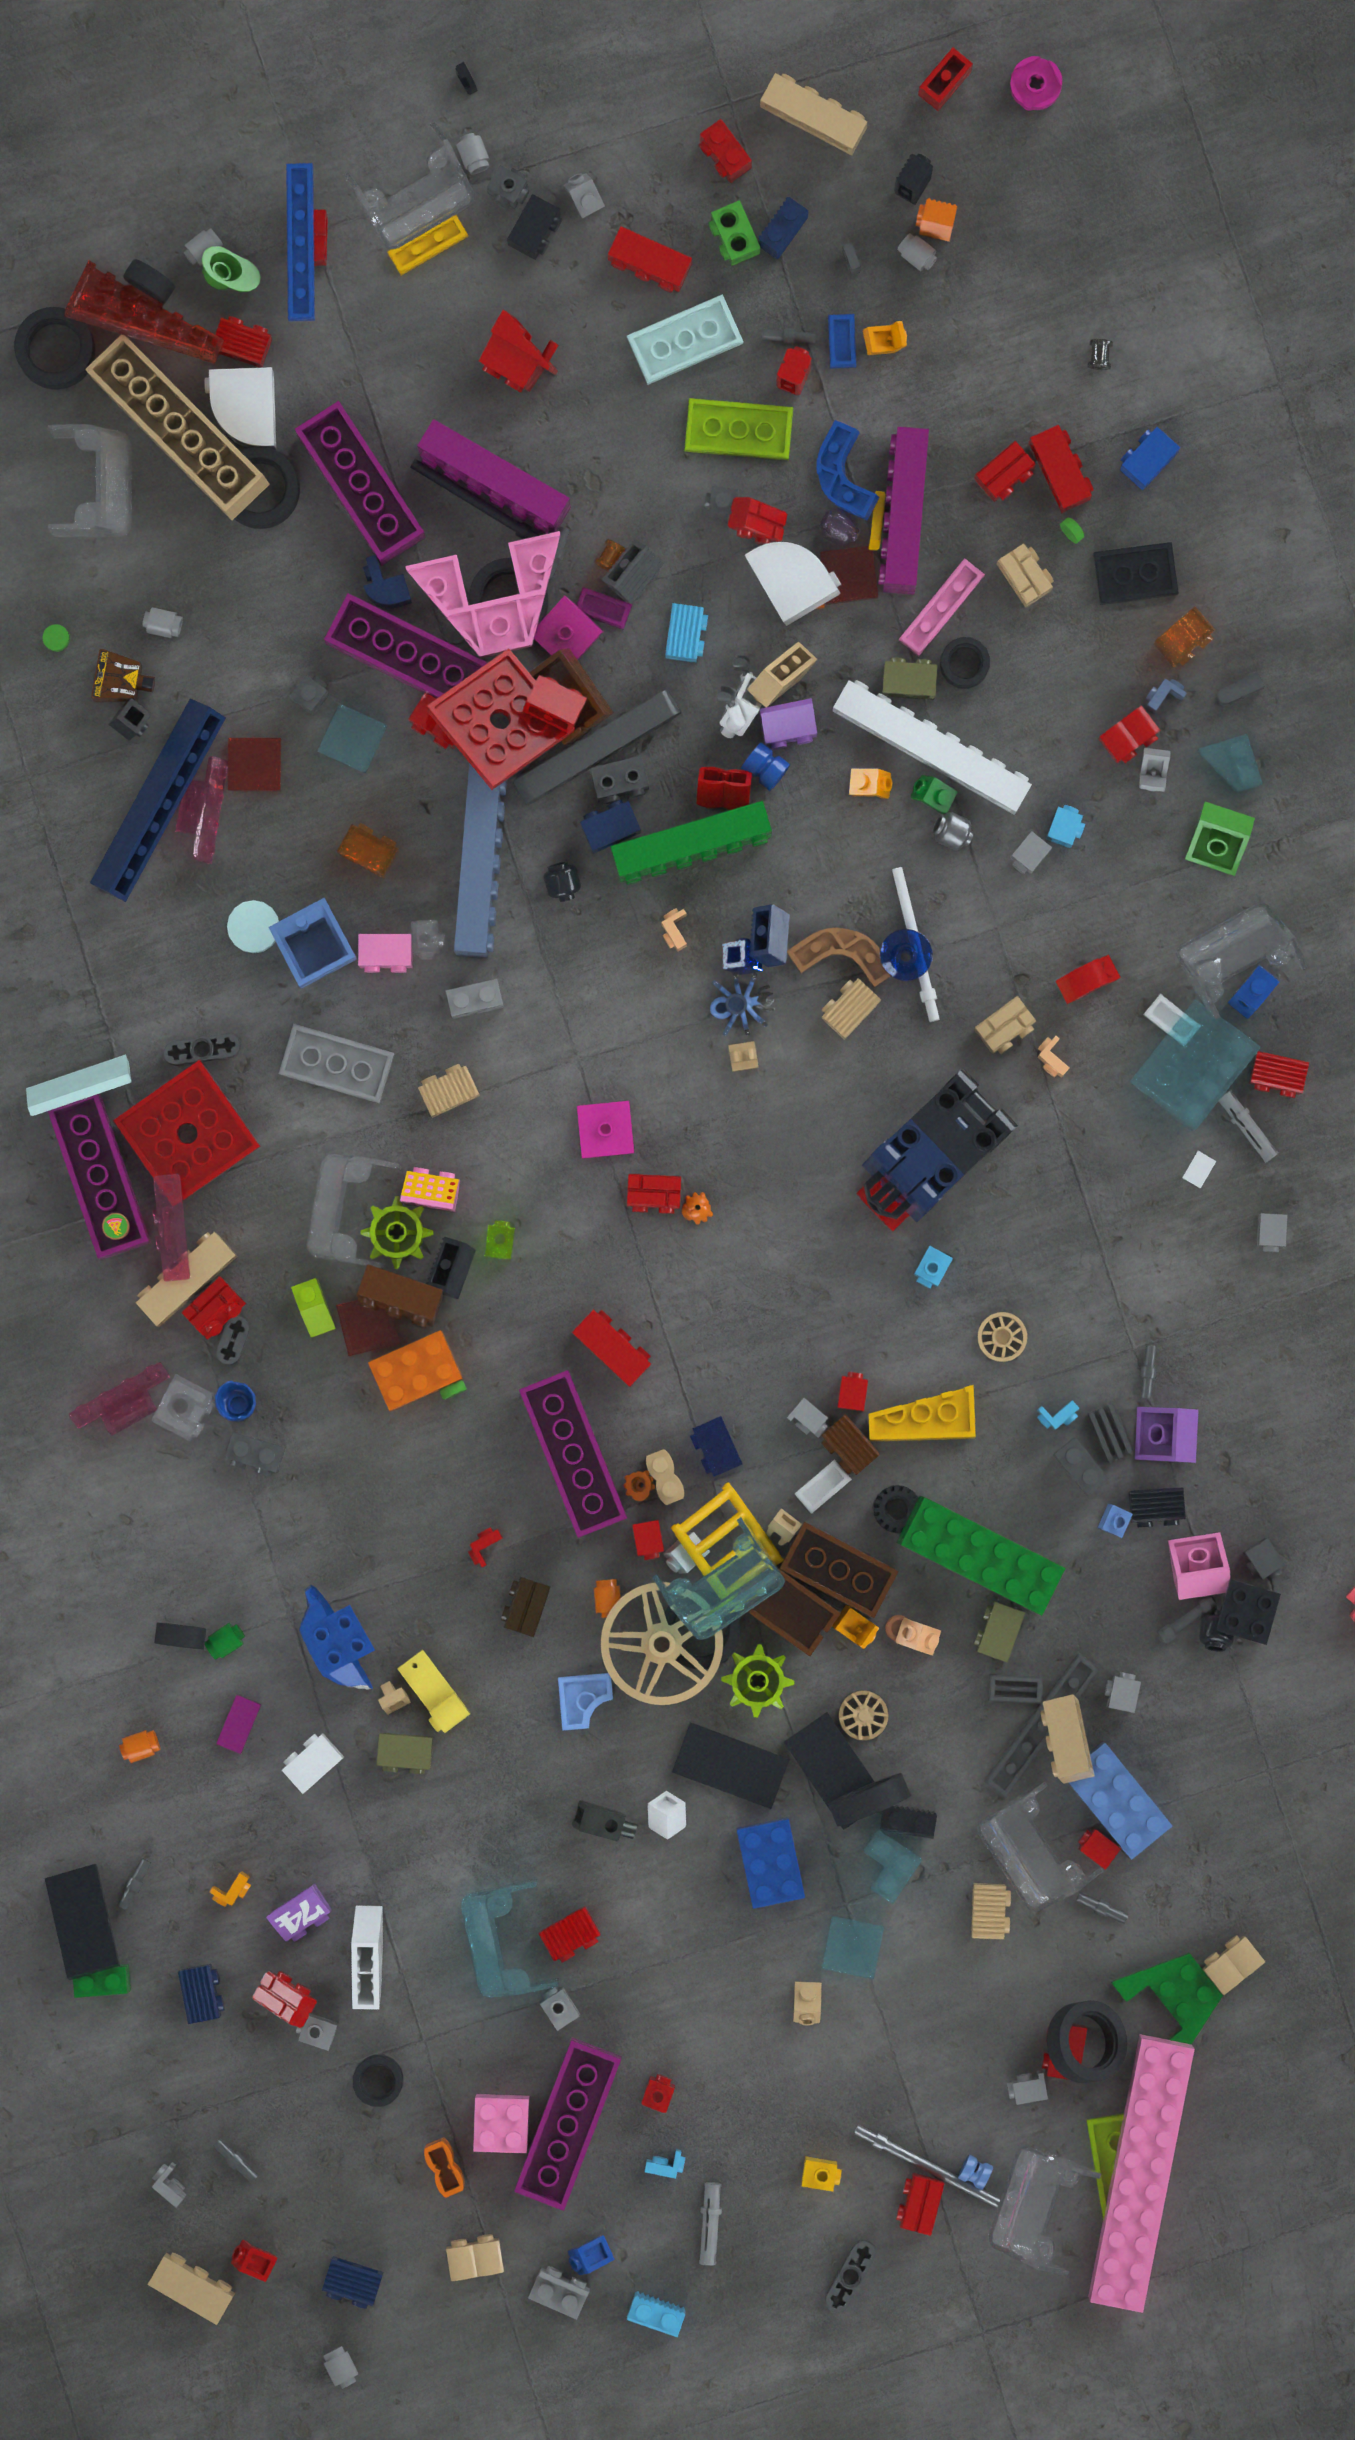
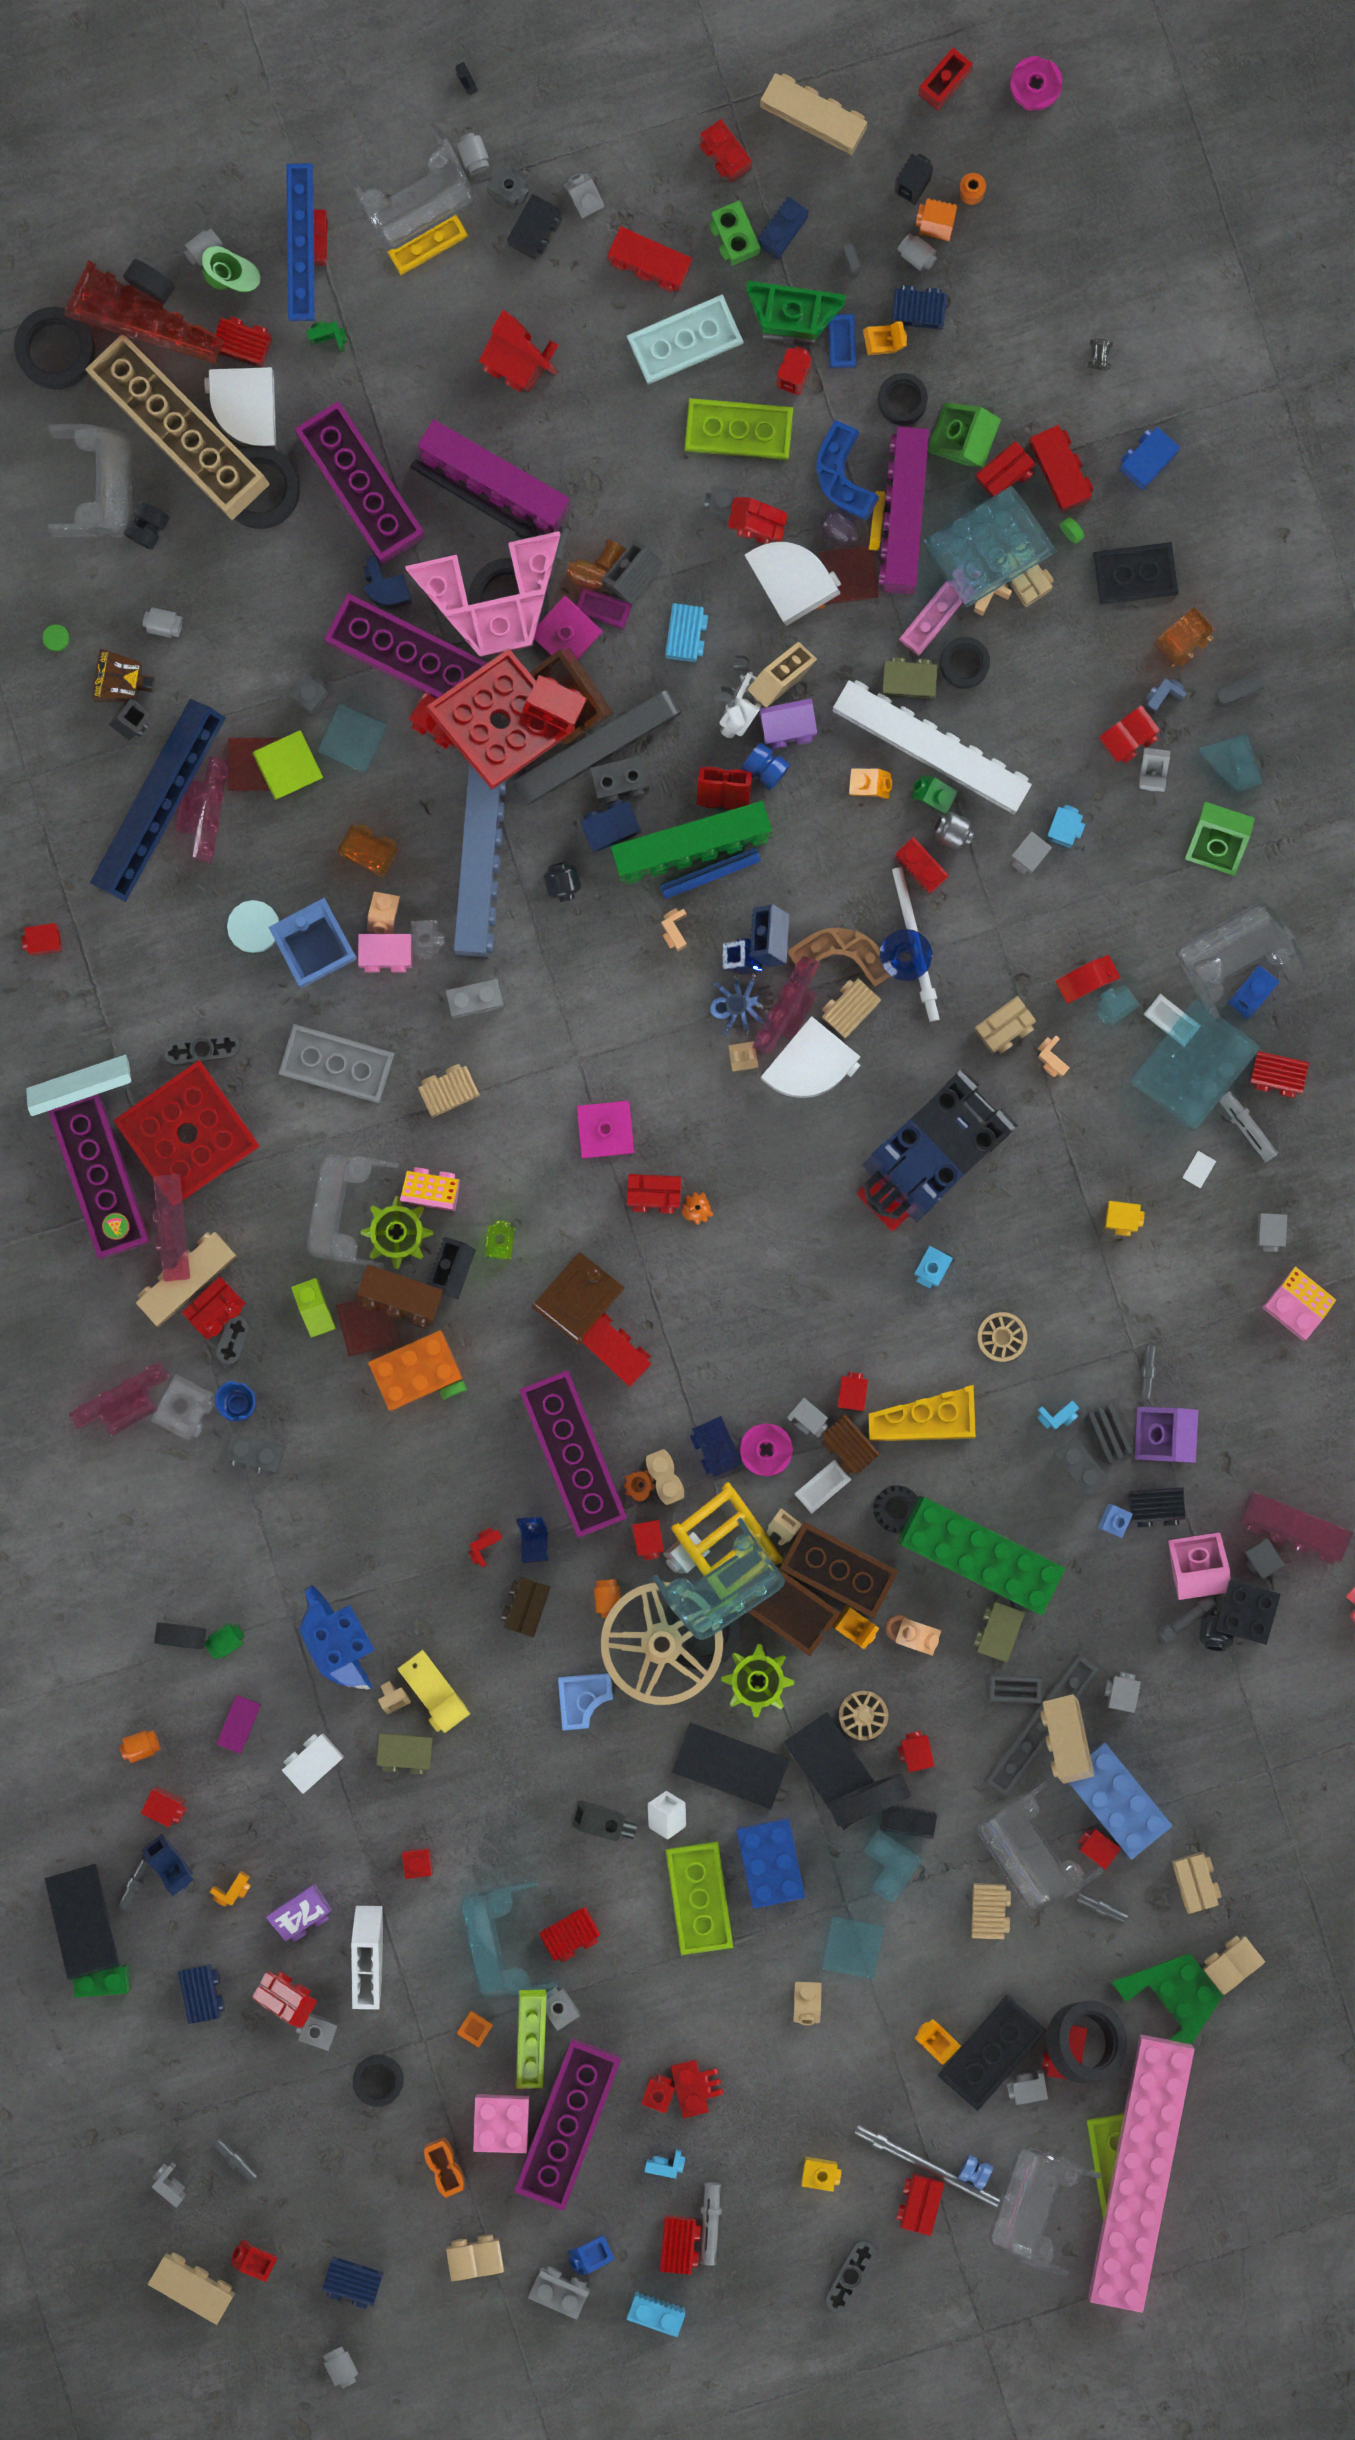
none -> red brick [21,923,63,956]
none -> black wheel [123,501,170,550]
none -> red brick [140,1786,187,1827]
none -> dark blue brick [142,1834,194,1896]
none -> lime tile [253,730,323,800]
none -> green bracket [306,321,348,352]
none -> light nougat bracket [367,892,400,934]
none -> red brick [402,1847,433,1879]
none -> orange tile [456,2010,493,2048]
none -> clear blue bracket [516,1516,549,1563]
none -> lime tile [516,1990,547,2089]
none -> reddish brown container [532,1252,625,1344]
none -> clear orange brick [566,557,606,590]
none -> red brick [659,2215,701,2275]
none -> blue axle [660,848,760,899]
none -> lime tile [665,1841,734,1955]
none -> red hinge [670,2059,724,2119]
none -> dark pink plate [740,1423,793,1476]
none -> green wing [746,280,846,340]
none -> clear pink bracket [752,956,820,1055]
none -> white brick [761,1016,860,1098]
none -> black tyre [878,373,928,426]
none -> dark blue brick [891,285,947,330]
none -> red brick [895,837,949,895]
none -> red brick [897,1731,935,1772]
none -> light orange bracket [915,2019,961,2065]
none -> clear light blue slope [922,486,1056,607]
none -> bright green slope [927,402,1001,468]
none -> black tile [937,1994,1047,2111]
none -> orange brick [959,173,986,205]
none -> light nougat bracket [972,579,1012,616]
none -> clear light blue brick [1097,984,1140,1026]
none -> yellow brick [1104,1201,1145,1236]
none -> tan brick [1171,1852,1222,1914]
none -> clear pink brick [1240,1492,1353,1565]
none -> bright pink slope [1262,1267,1336,1341]

